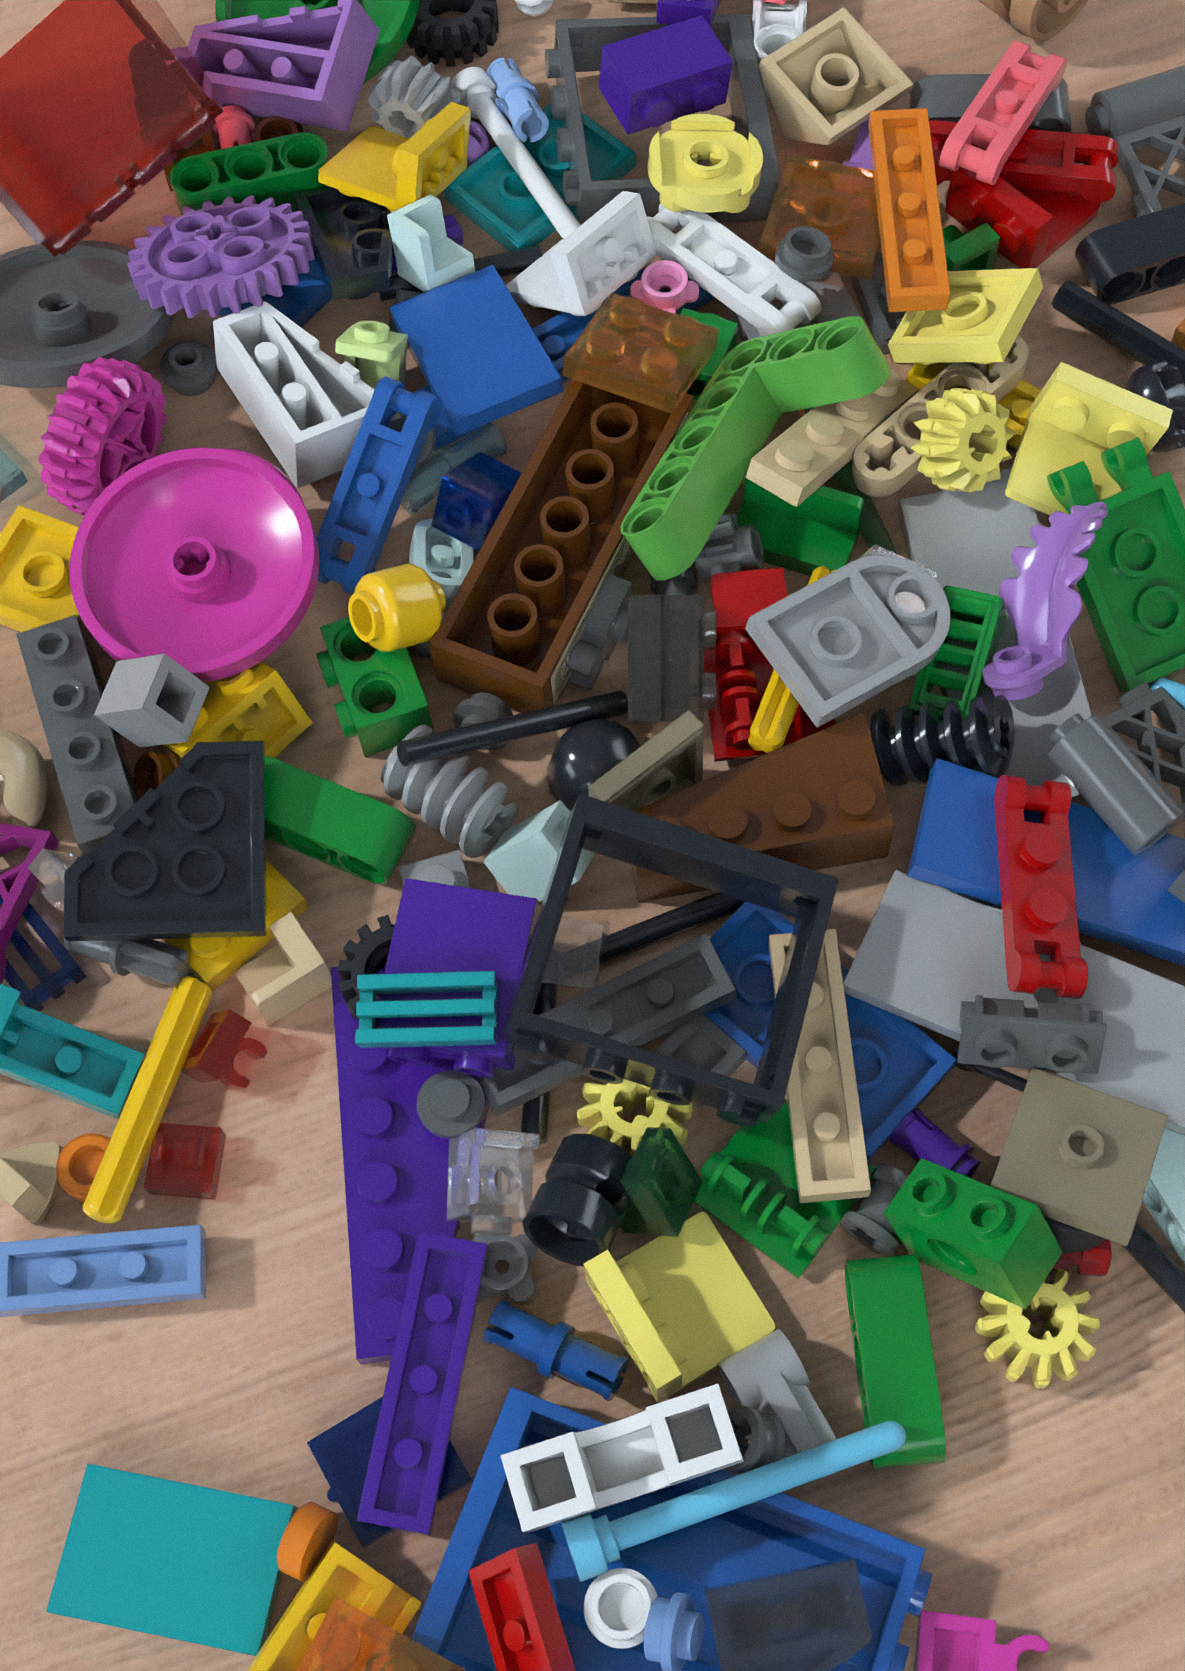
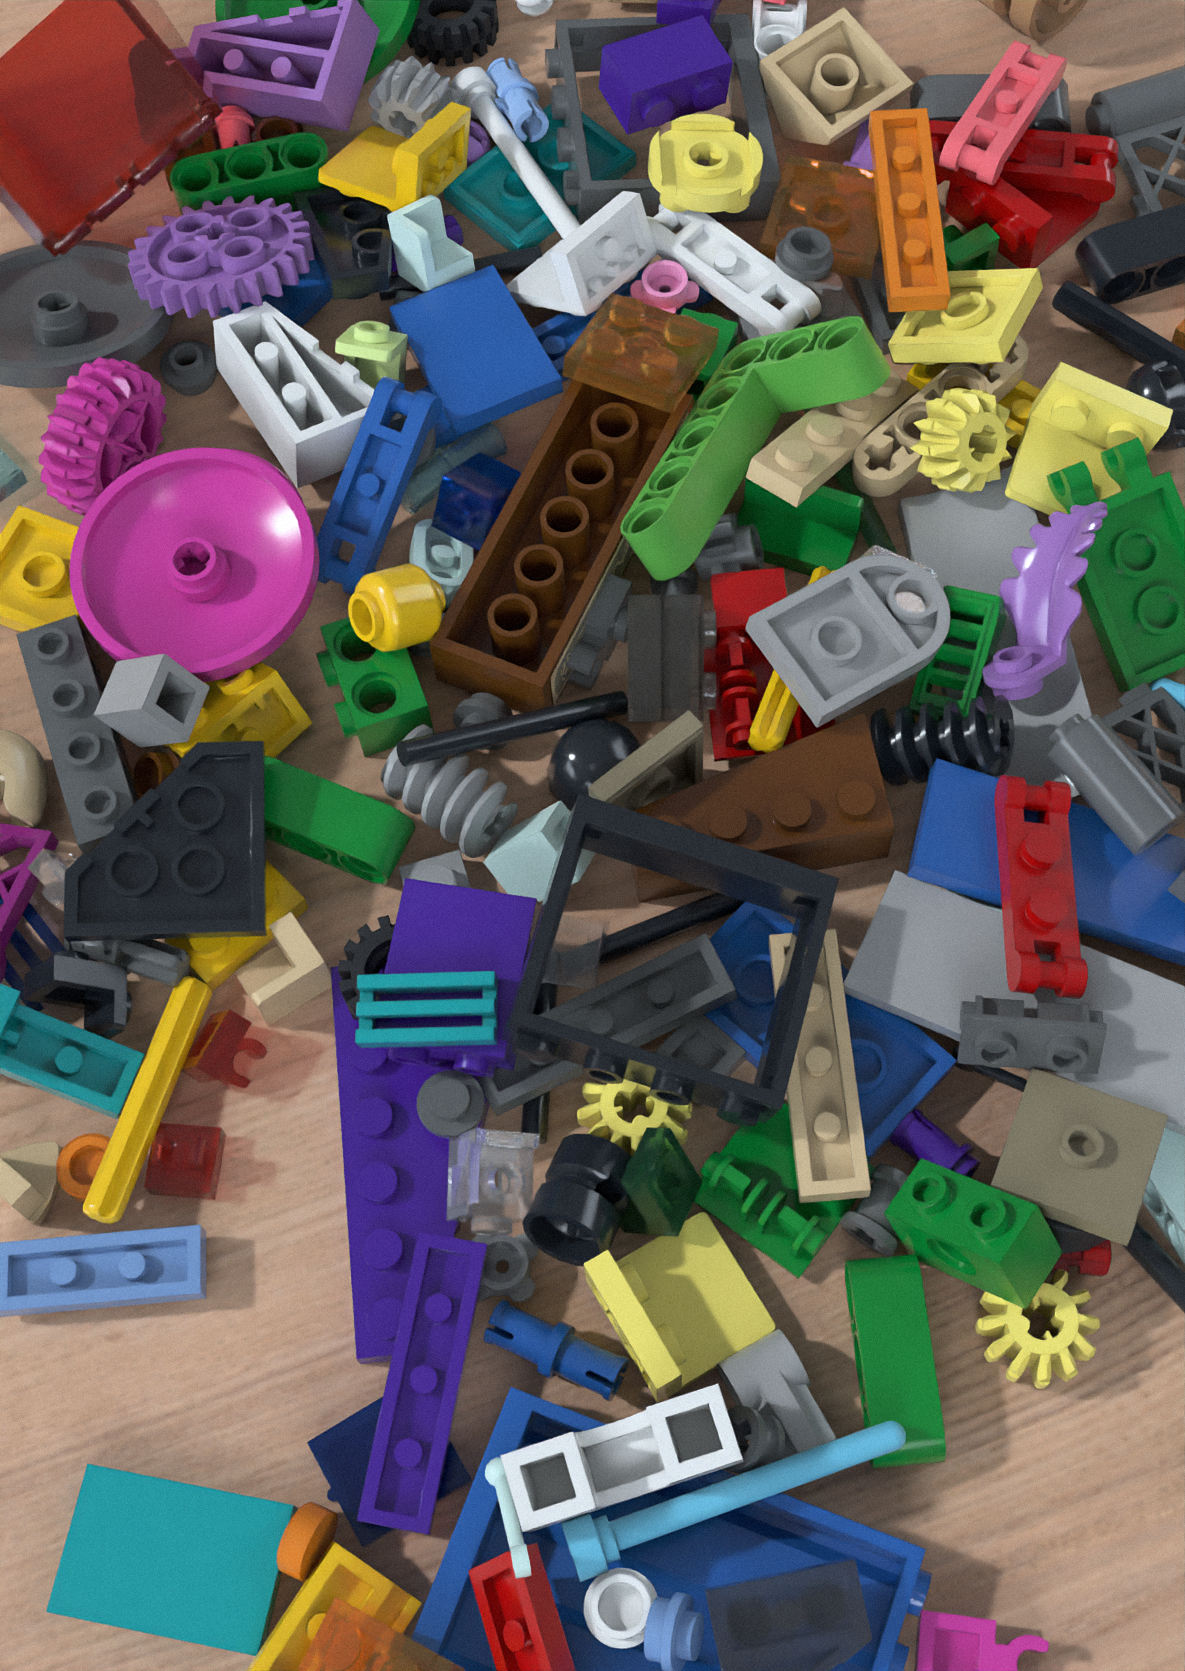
none -> black bracket [24,951,132,1040]
none -> light aqua hinge [485,1457,532,1579]

